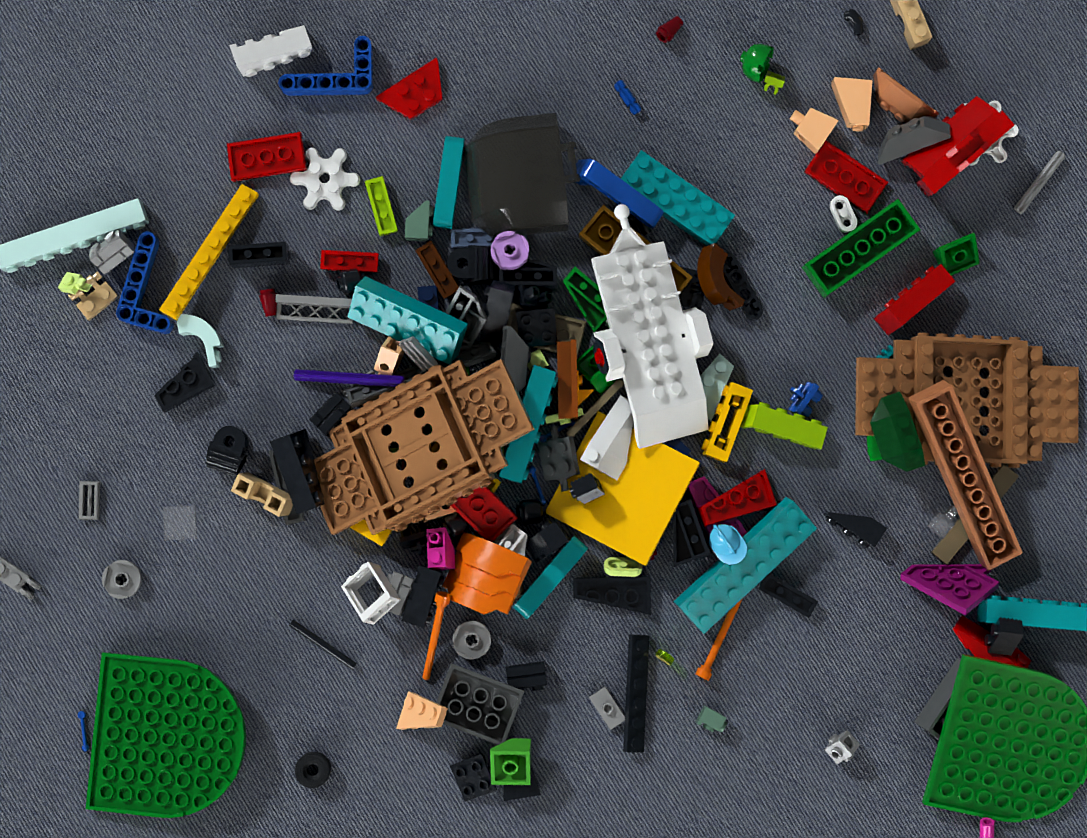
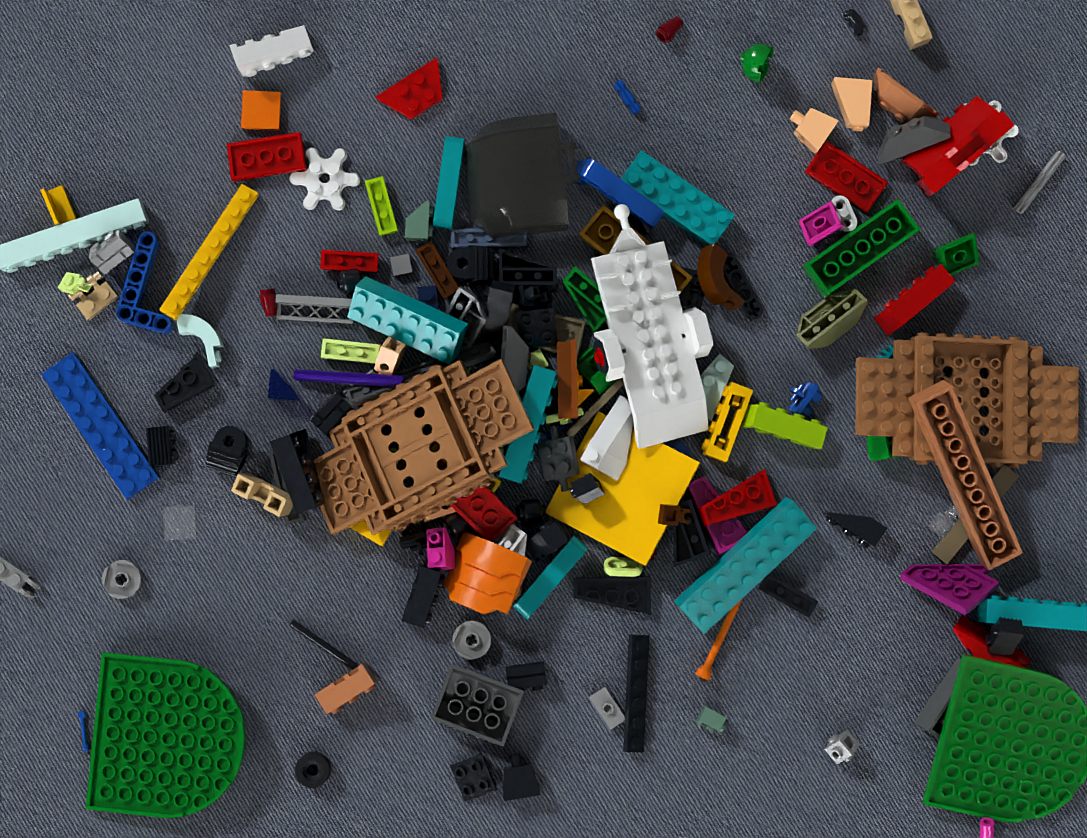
light grey tile [78,481,100,520] -> none
black brick [228,241,290,268] -> none
blue beam [278,36,373,96] -> none
white window [341,561,401,625] -> none
light grey brick [379,571,415,616] -> none
light nougat wing [396,691,448,730] -> none
light grey tile [399,336,438,372] -> none
orange piece [422,591,451,681] -> none
bright green slope [490,738,531,785] -> none
lavender plate [491,231,529,270] -> none
blue hinge [529,466,546,504] -> none
clear neon green tile [655,649,674,666] -> none
medium azure piece [709,524,747,565] -> none
lime tile [764,71,785,95] -> none
dark green wedge [870,392,926,472] -> none
none -> yellow panel [40,185,77,225]
none -> blue plate [41,352,160,499]
none -> black brick [146,426,178,467]
none -> orange tile [241,90,282,131]
none -> clear blue slope [268,368,300,402]
none -> nougat wedge [314,662,378,715]
none -> yellowish green plate [321,338,380,364]
none -> light grey tile [390,254,413,277]
none -> reddish brown plate [658,504,691,526]
none -> olive wedge [796,289,868,349]
none -> dark pink slope [799,201,846,246]

